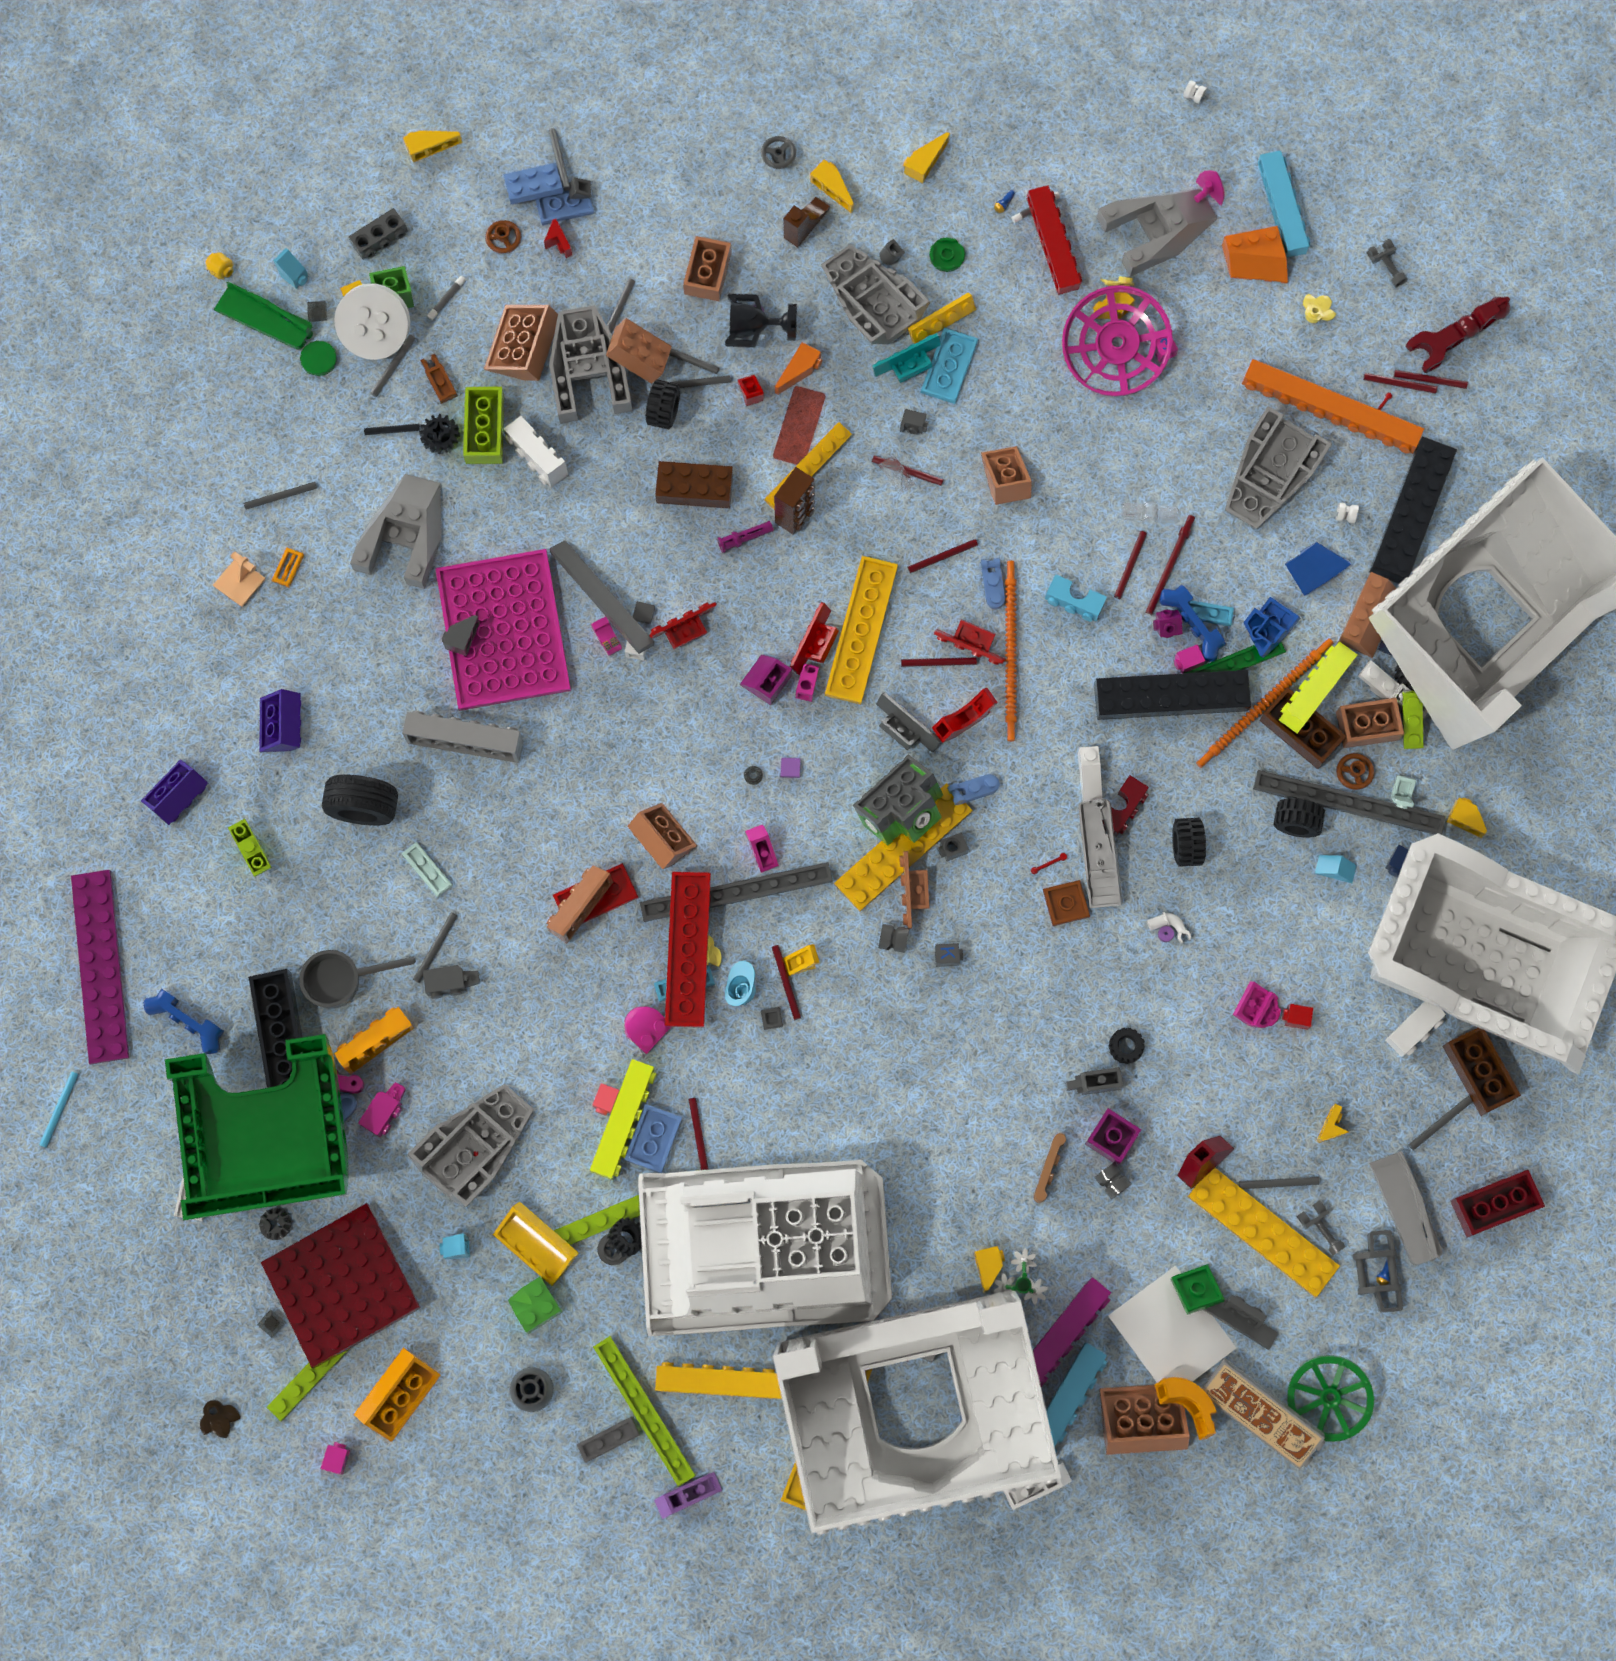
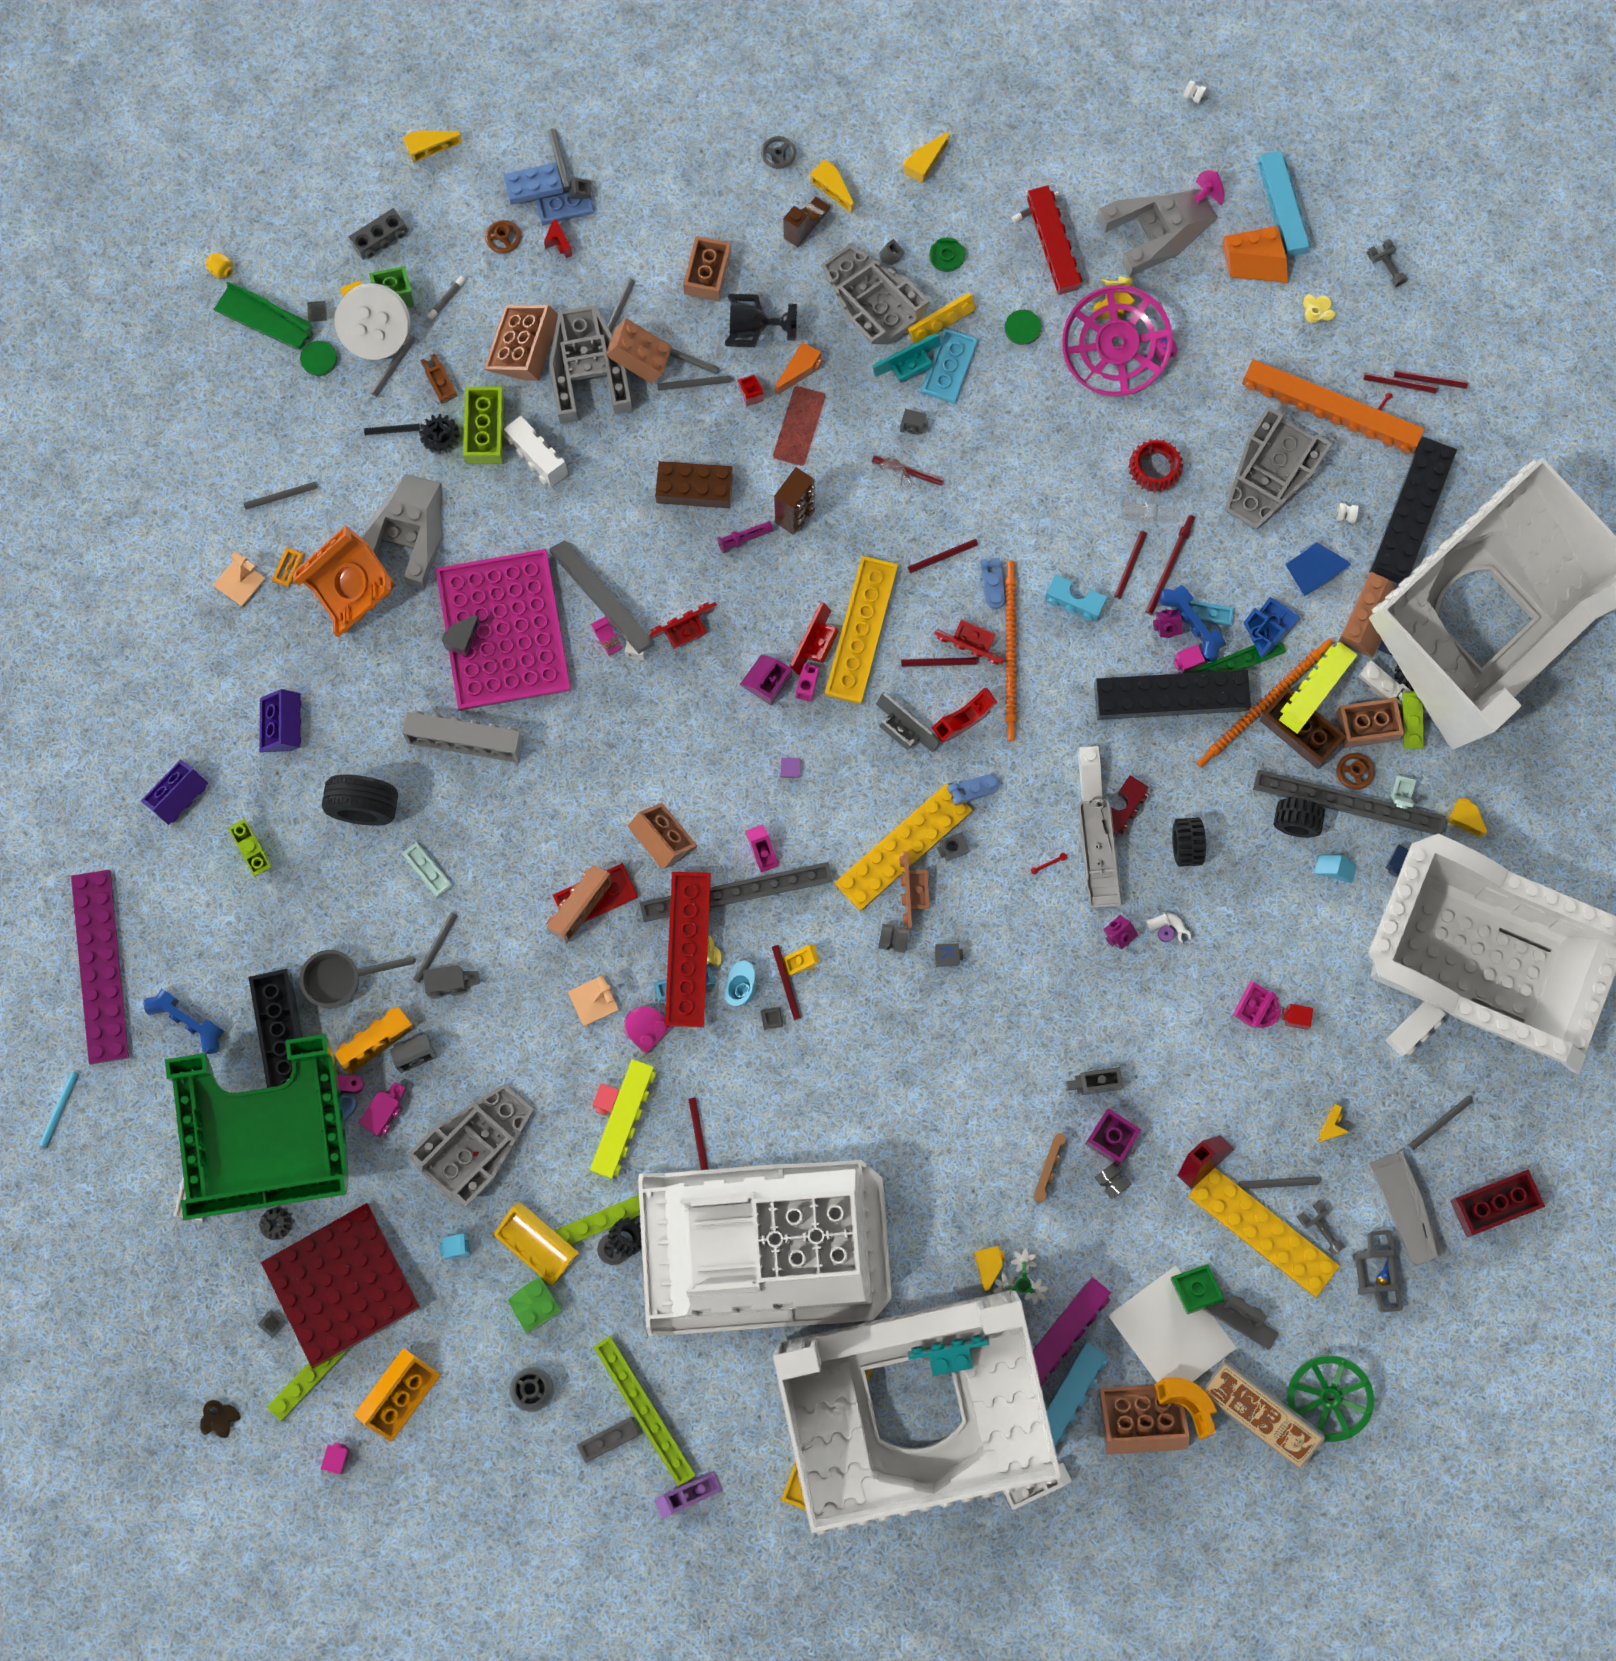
medium azure slope [273,248,308,289] -> none
medium blue plate [624,1104,682,1173] -> none
dark grey tile [633,601,655,624] -> none
black tyre [645,379,680,430] -> none
yellow brick [655,1362,782,1399] -> none
clear smoke plate [744,766,763,785] -> none
yellow plate [764,422,852,510] -> none
dark grey piece [853,754,943,845] -> none
nougat slope [981,446,1032,505] -> none
blue piece [994,190,1015,213] -> none
dark orange tile [1043,880,1090,926] -> none
black tyre [1109,1027,1145,1064] -> none
dark red piece [1405,296,1510,373] -> none
reddish brown brick [1442,1027,1521,1116] -> none
none -> orange panel [293,525,396,637]
none -> dark grey slope [390,1033,437,1073]
none -> light nougat plate [568,975,619,1027]
none -> teal bracket [908,1334,989,1376]
none -> green tile [1005,310,1041,345]
none -> magenta brick [1103,915,1138,950]
none -> red gear [1128,439,1184,493]

